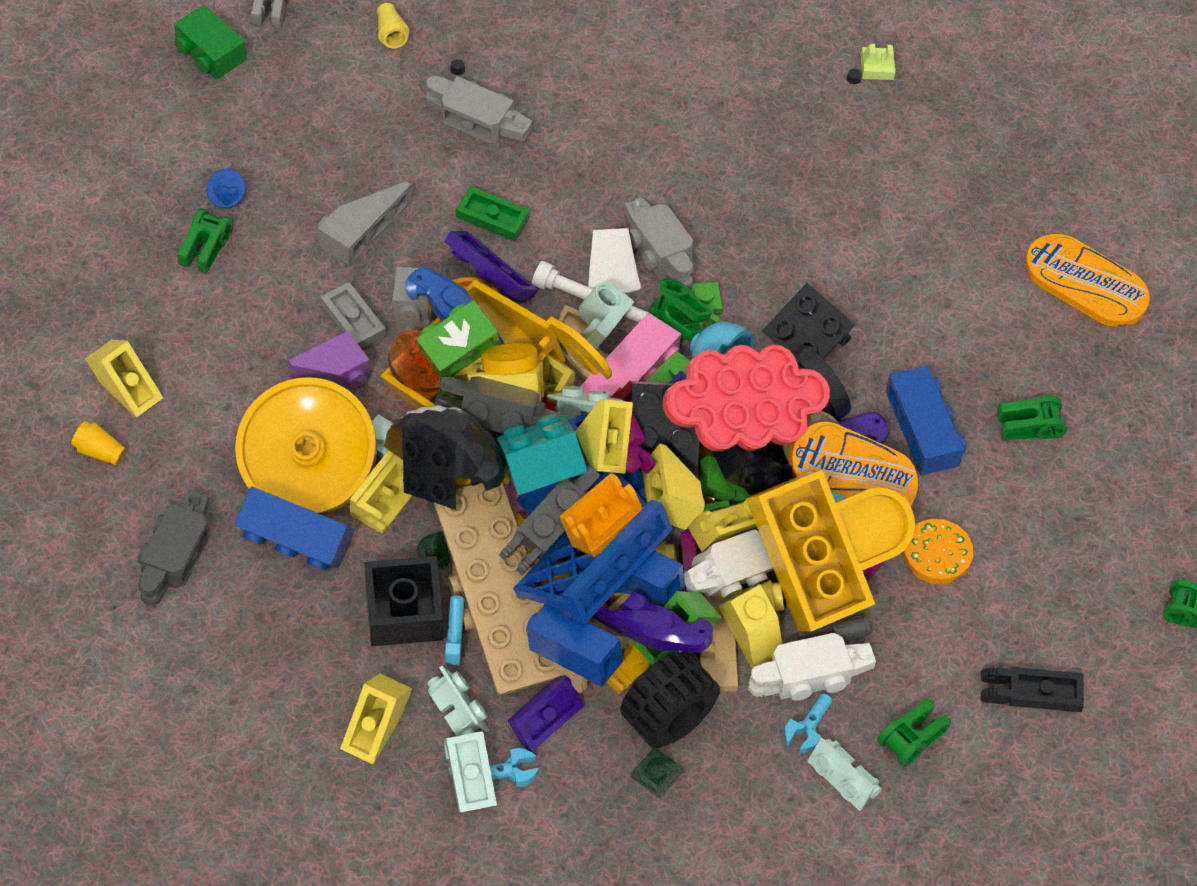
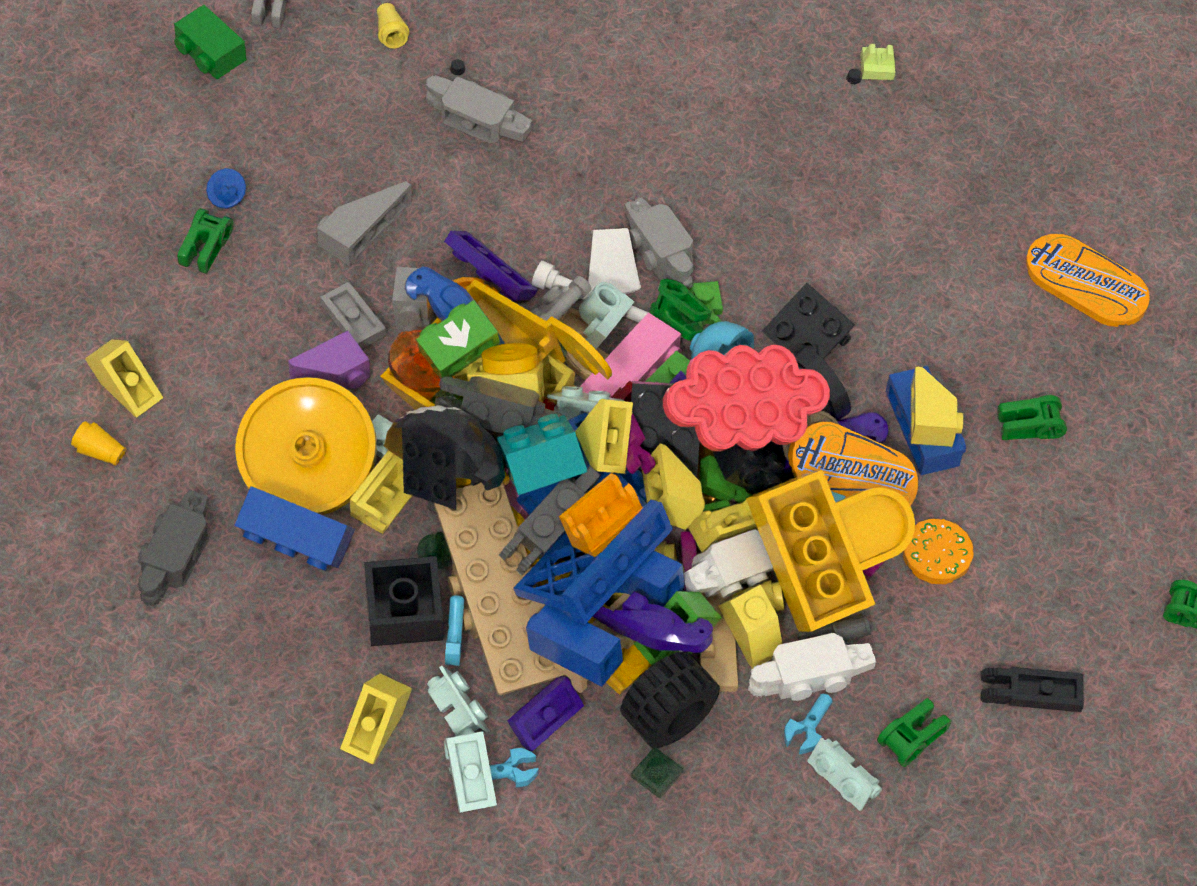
green plate [456,186,530,241] -> none
none -> light grey plate [530,276,591,321]
none -> light yellow slope [911,367,963,447]

